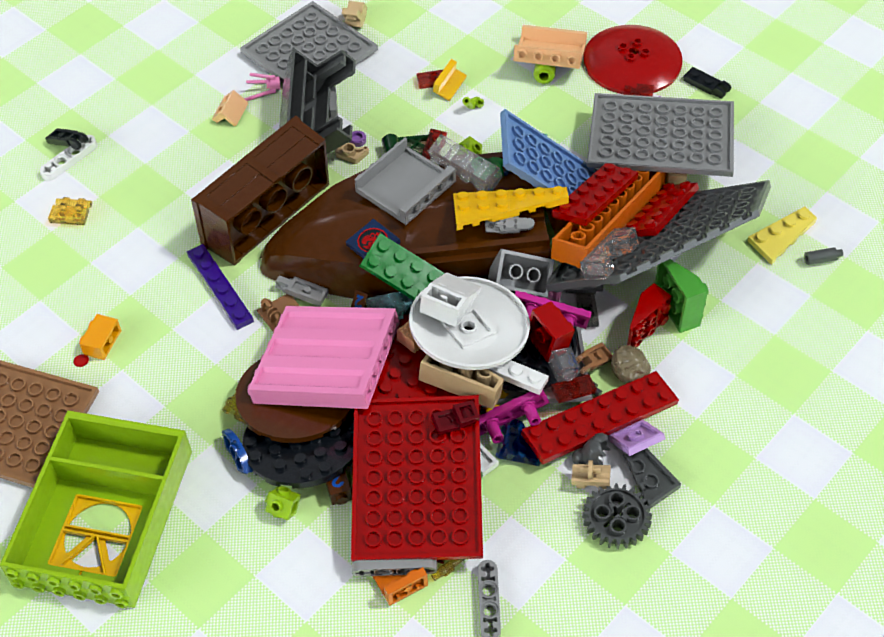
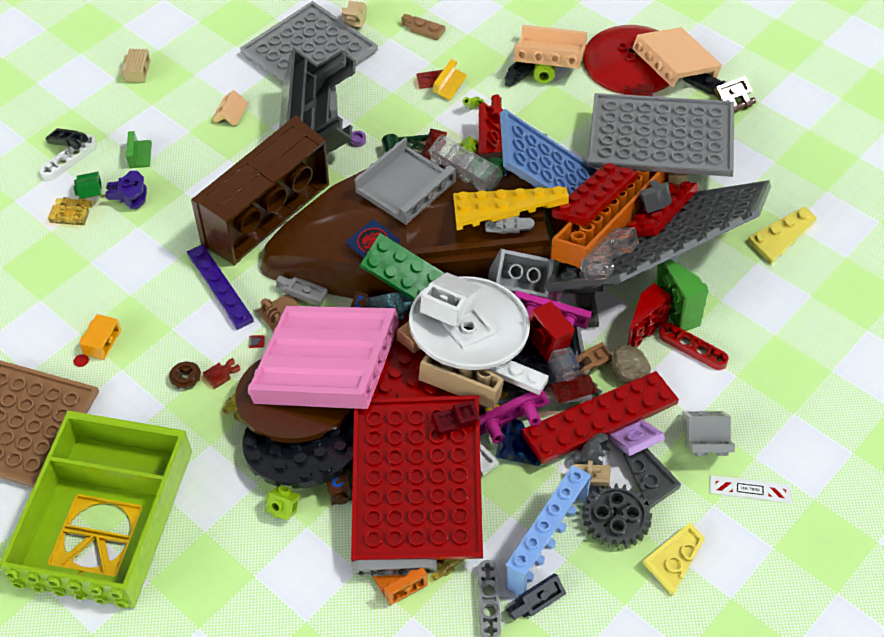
blue tile [221,429,252,474] -> none
bright pink plant [244,73,280,101] -> none
tan piece [335,143,369,164] -> none
dark grey cylinder [804,247,843,265] -> none
none -> green brick [73,171,102,199]
none -> dark purple hinge [105,170,147,209]
none -> tan brick [121,48,151,82]
none -> bright green panel [126,131,152,169]
none -> reddish brown gear [169,361,201,390]
none -> clear red plate [203,358,240,389]
none -> sticker [249,335,264,348]
none -> medium nougat hinge [401,14,446,41]
none -> red plate [478,94,503,154]
none -> black hinge [505,62,535,87]
none -> light blue window [505,465,591,596]
none -> black hinge [506,573,566,620]
none -> light nougat panel [632,27,722,88]
none -> dark grey brick [639,179,672,213]
none -> light yellow wing [642,522,705,596]
none -> red beam [659,323,729,370]
none -> light grey bracket [682,411,735,456]
none -> white sticker [710,475,791,503]
none -> plate [714,76,756,113]

